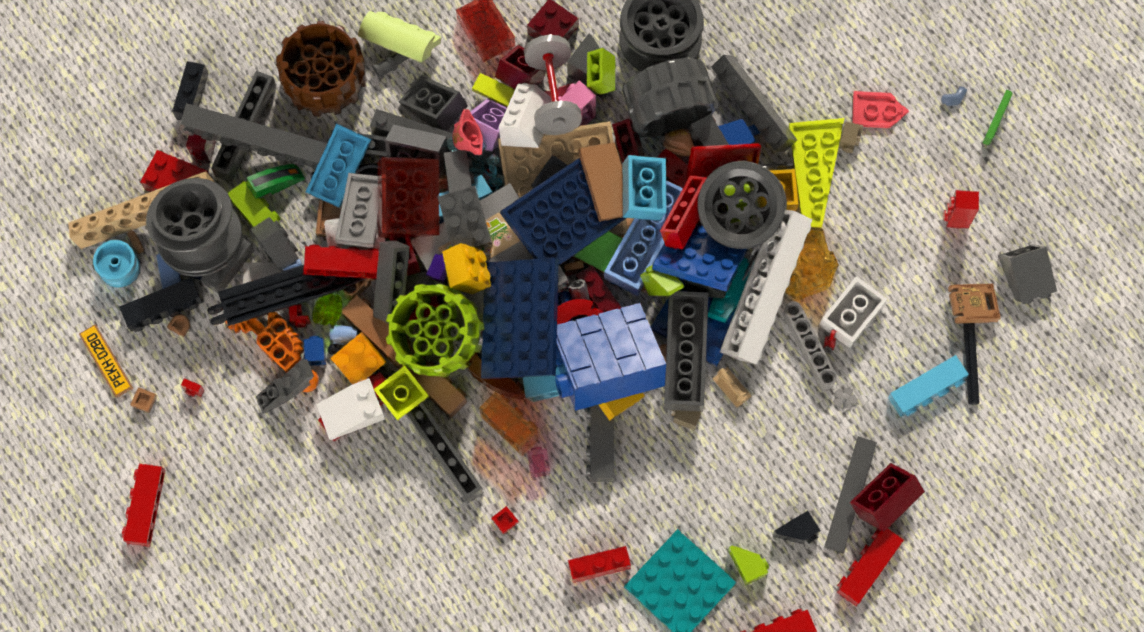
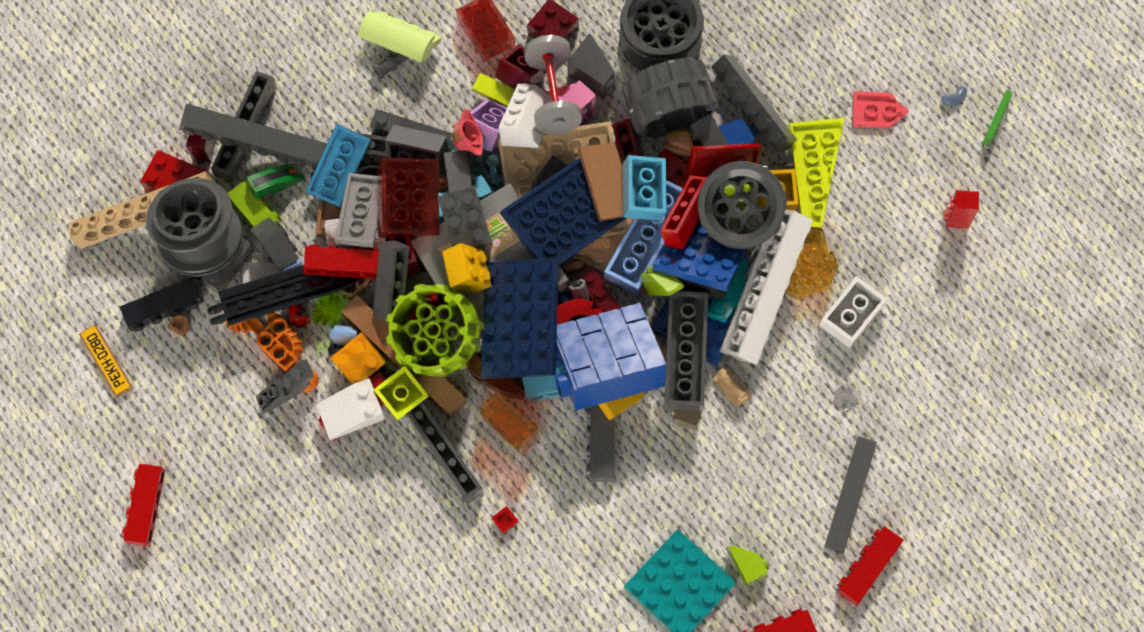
medium azure wheel [93,240,141,287] -> none
medium nougat tile [127,230,145,254] -> none
medium nougat plate [130,387,157,413] -> none
medium blue tile [156,254,181,289] -> none
black brick [172,61,209,120] -> none
red plate [181,378,205,397] -> none
reddish brown wheel [276,21,367,117] -> none
blue brick [304,336,327,366] -> none
dark grey slope [399,75,468,131] -> none
dark purple brick [426,253,448,285] -> none
clear pink brick [527,447,550,478] -> none
red brick [568,546,631,583] -> none
bright green tile [574,231,623,272] -> none
lime brick [587,48,615,95] -> none
black slope [773,511,821,544] -> none
light grey beam [783,301,837,390] -> none
red hand [823,329,836,350] -> none
dark tan brick [839,121,863,153] -> none
dark red brick [850,463,925,532] -> none
medium azure brick [888,355,969,417] -> none
medium nougat container [948,283,1001,324] -> none
black axle [963,323,980,405] -> none
dark grey slope [998,244,1057,304] -> none

